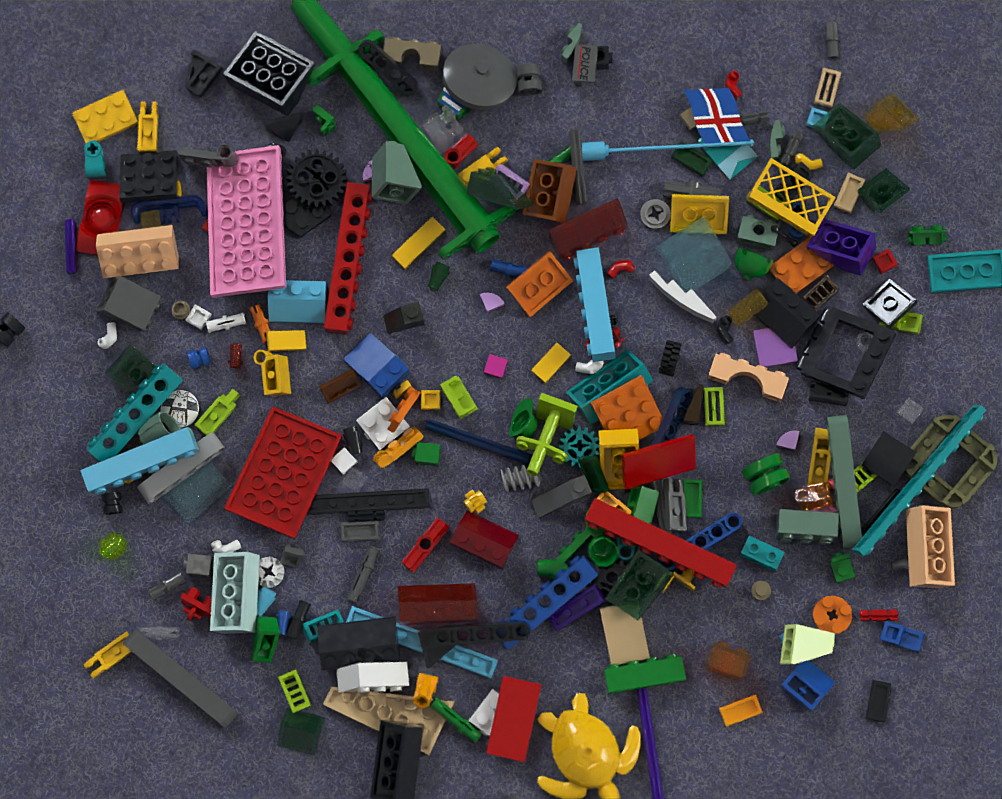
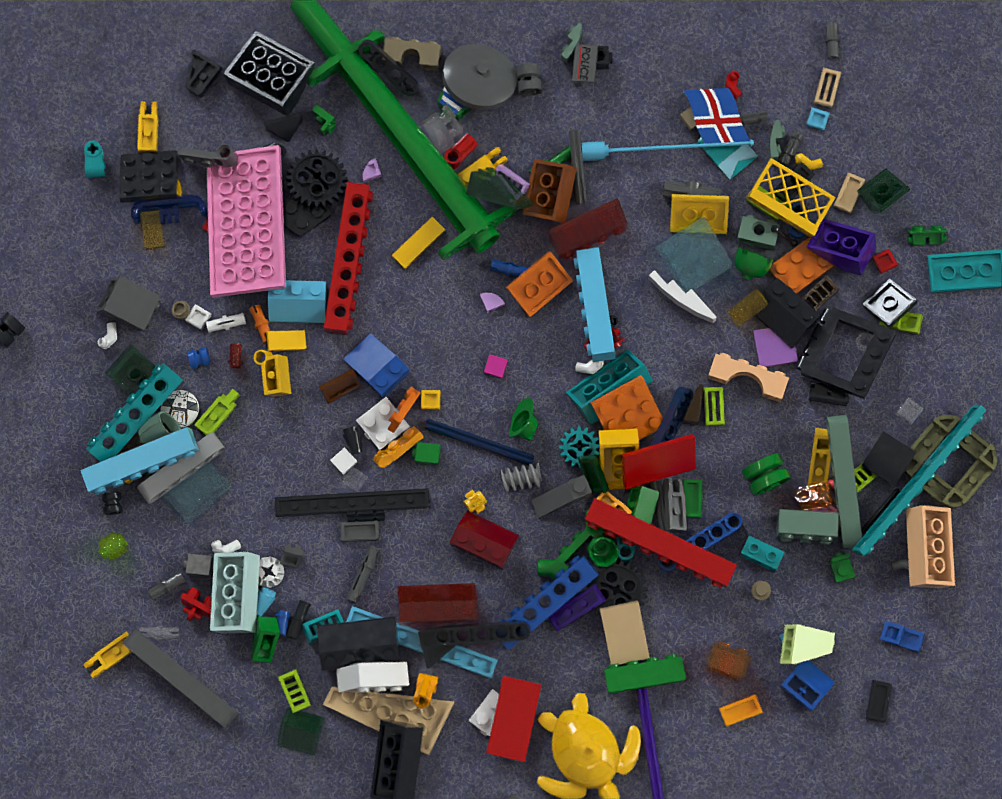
dark purple axle [65,219,77,274] -> none
yellow plate [72,90,138,143] -> none
red slope [76,180,125,255] -> none
light nougat brick [96,225,179,278] -> none
red plate [224,406,343,540] -> none
sand green slope [372,141,421,204] -> none
pearl dark grey slope [383,302,425,334] -> none
yellow tile [393,380,412,399] -> none
red piece [401,517,450,573] -> none
dark green cone [428,261,450,291] -> none
green pin [429,697,482,743] -> none
lime hinge [440,376,478,420] -> none
lime piece [516,393,578,476] -> none
yellow tile [531,343,571,384] -> none
red arm [606,260,635,279] -> none
clear green slope [606,550,674,620] -> none
light grey gear [640,199,671,229] -> none
black tyre [658,340,682,377] -> none
yellow bracket [661,570,696,593] -> none
dark green tile [671,141,713,177] -> none
black arm [717,315,734,345] -> none
lavender tile [776,431,800,451] -> none
orange plate [812,596,852,635] -> none
clear green slope [813,103,881,169] -> none
red axle [859,609,898,621] -> none
clear yellow slope [864,93,920,131] -> none

